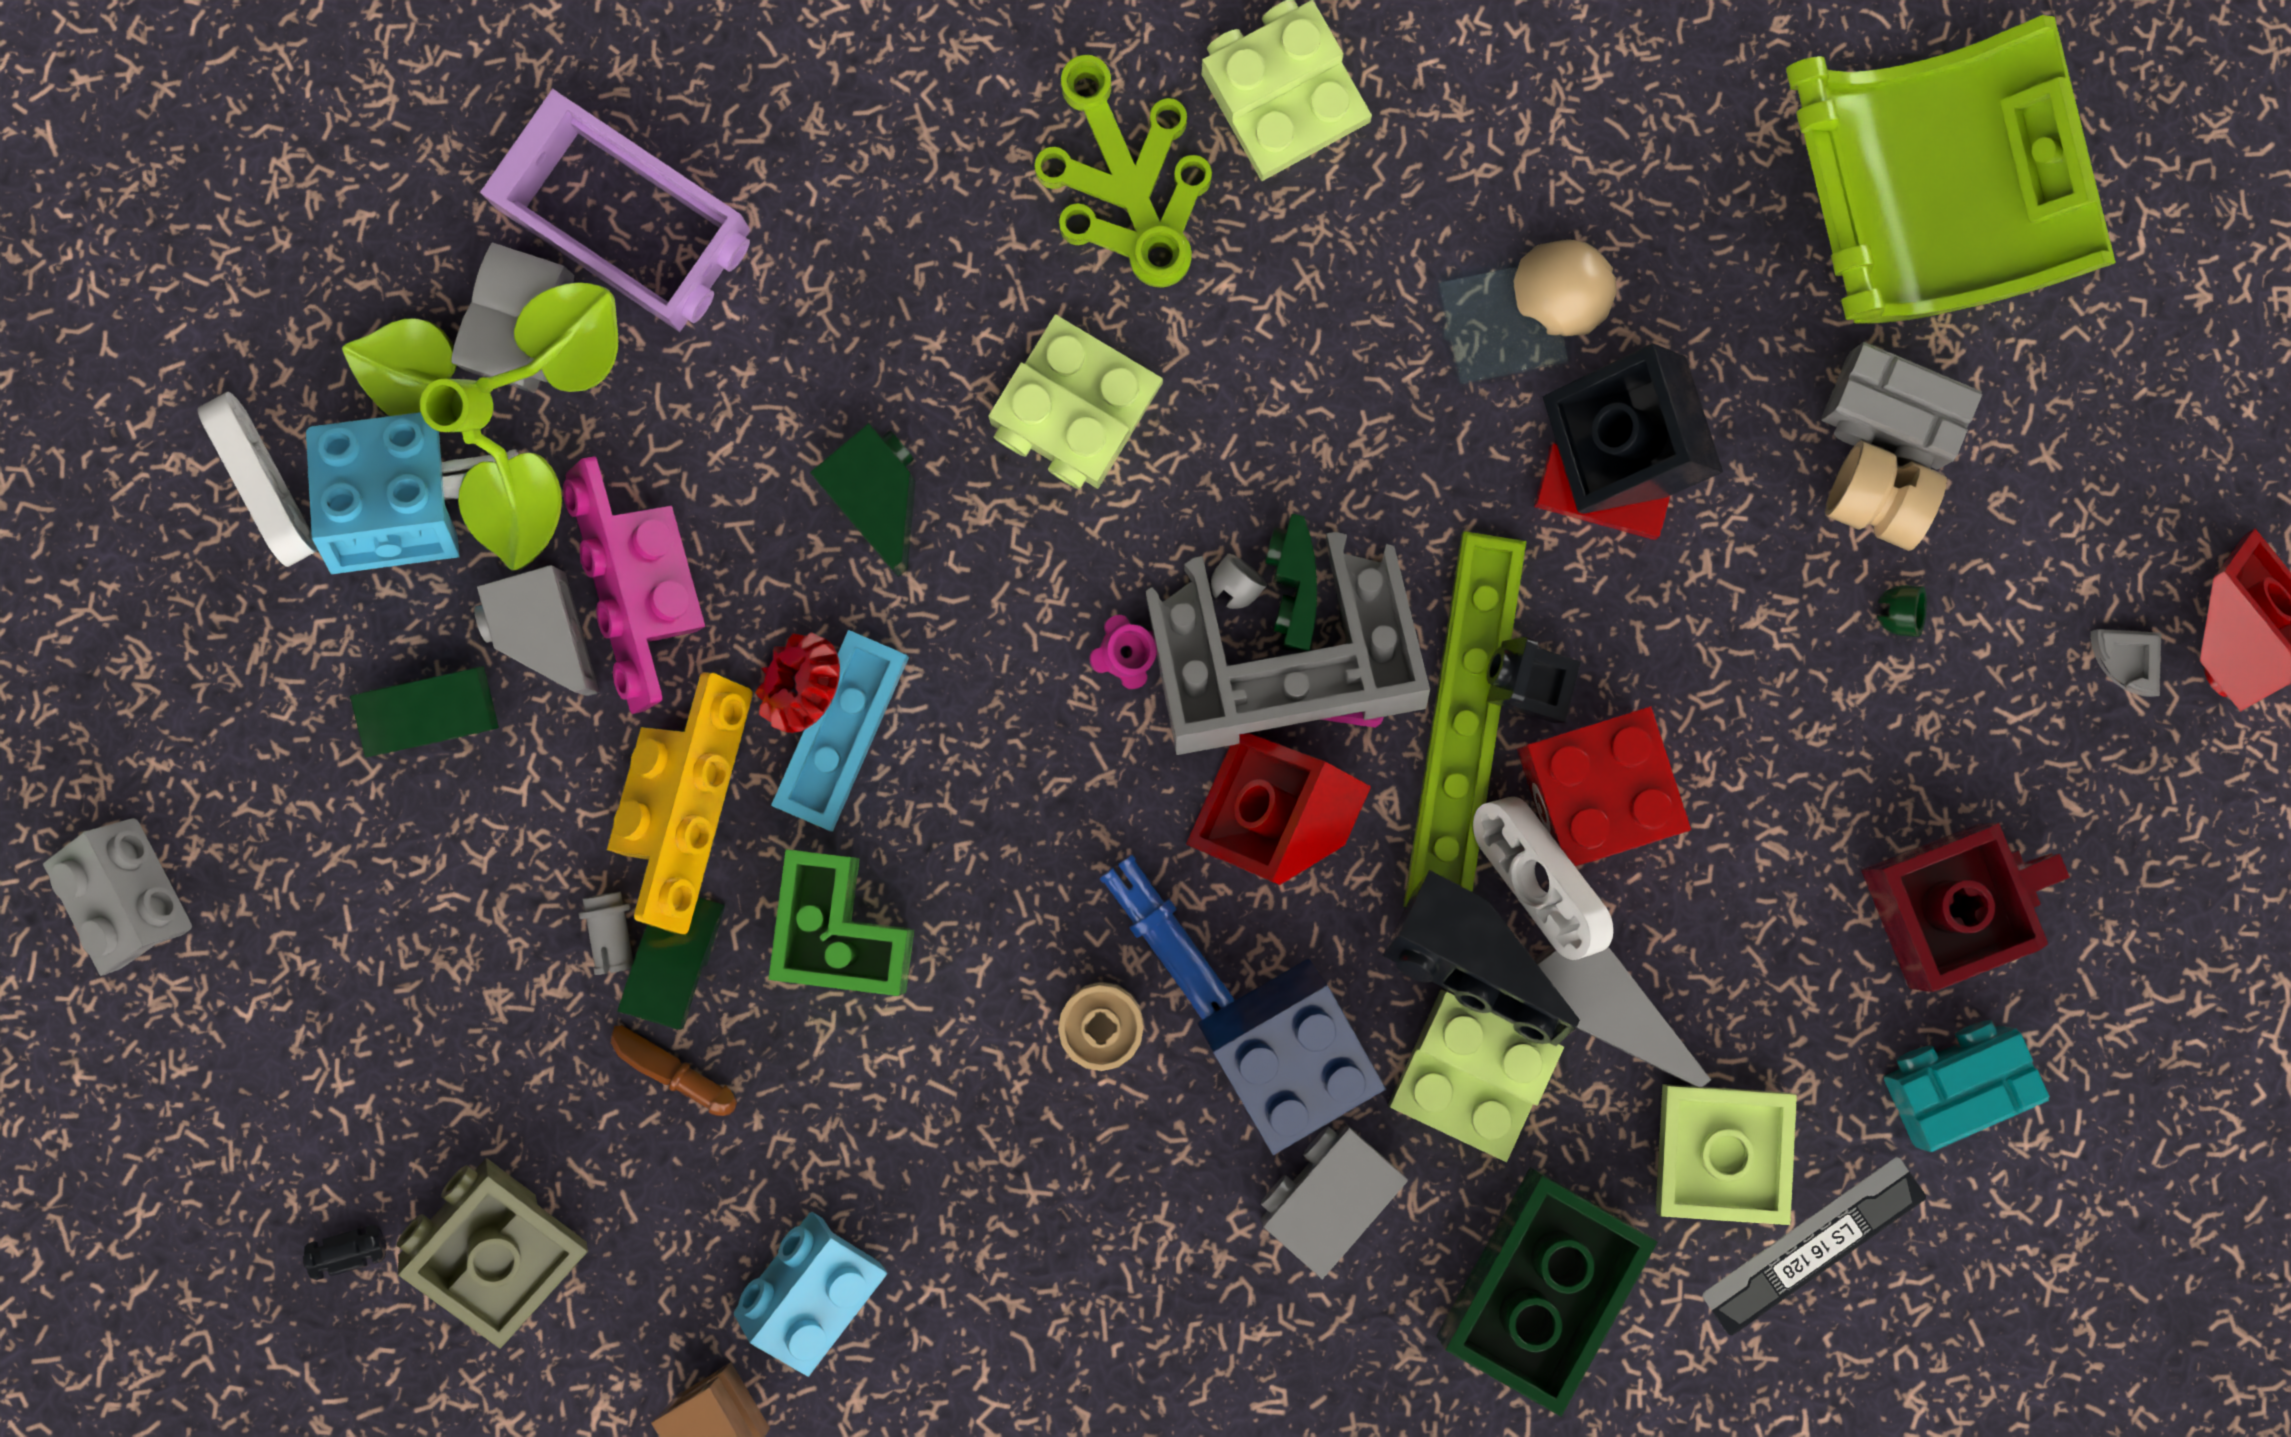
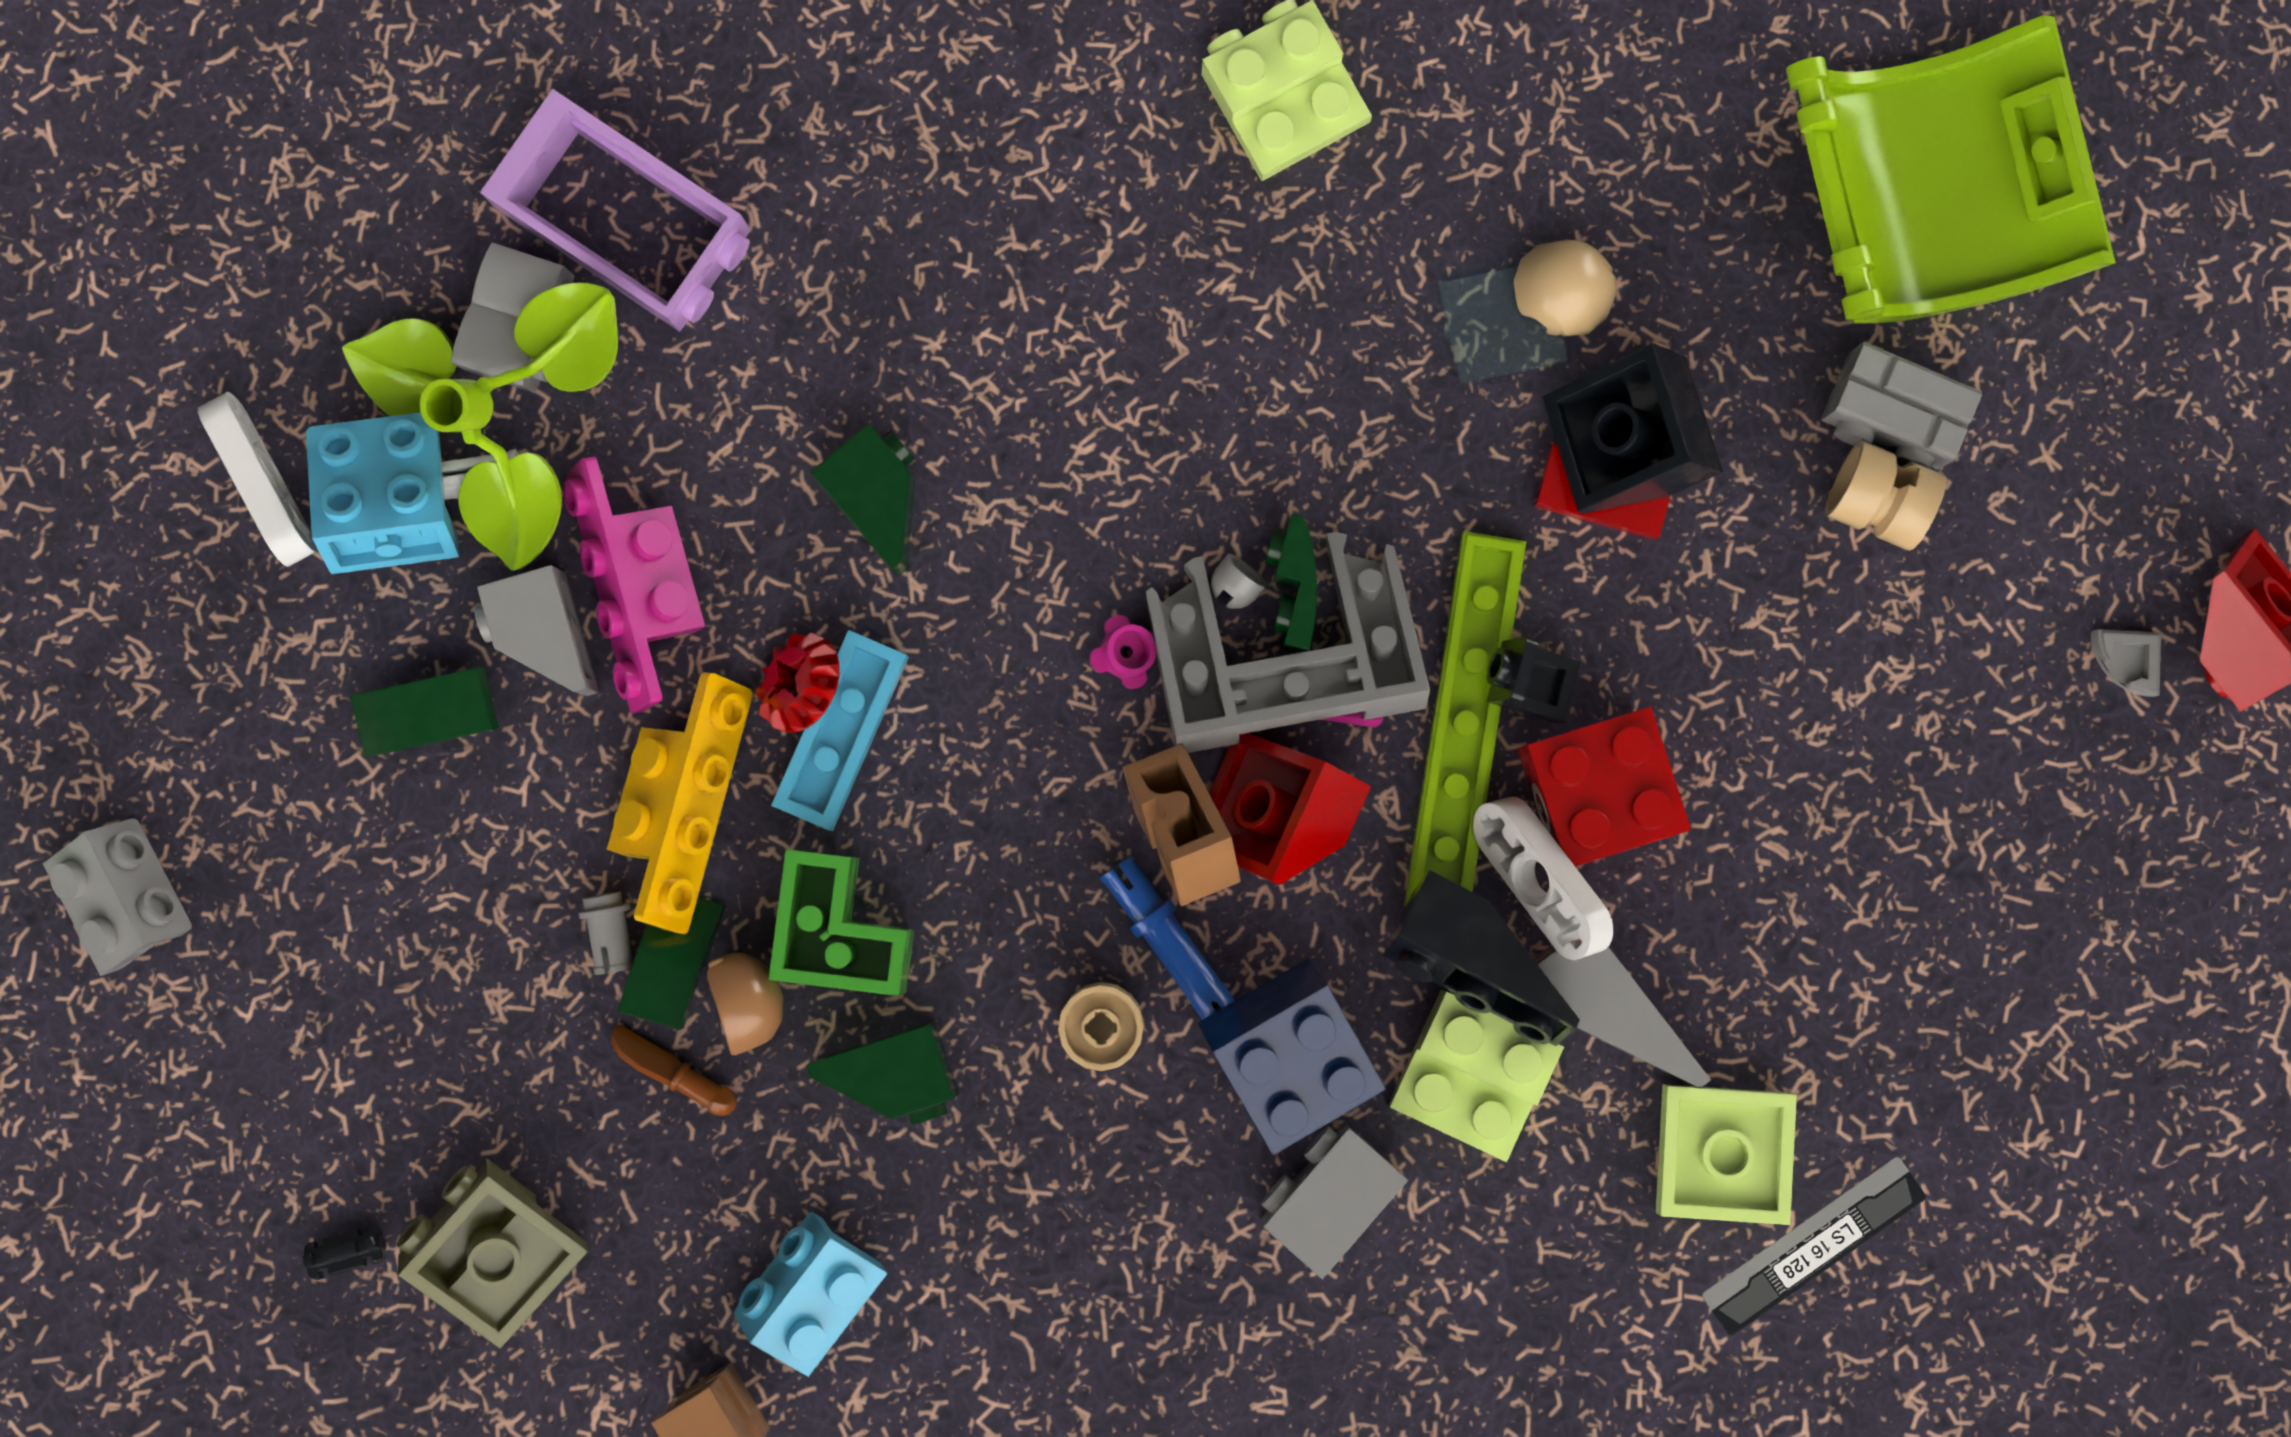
yellowish green plate [988,314,1163,489] -> none
lime plant [1034,55,1212,288] -> none
dark green brick [1436,1167,1658,1417] -> none
dark red hinge [1861,822,2070,992] -> none
dark green hinge [1877,585,1927,637] -> none
teal brick [1883,1020,2050,1152] -> none
none -> medium nougat hair [707,953,783,1055]
none -> dark green slope [806,1021,959,1125]
none -> medium nougat brick [1123,743,1241,906]

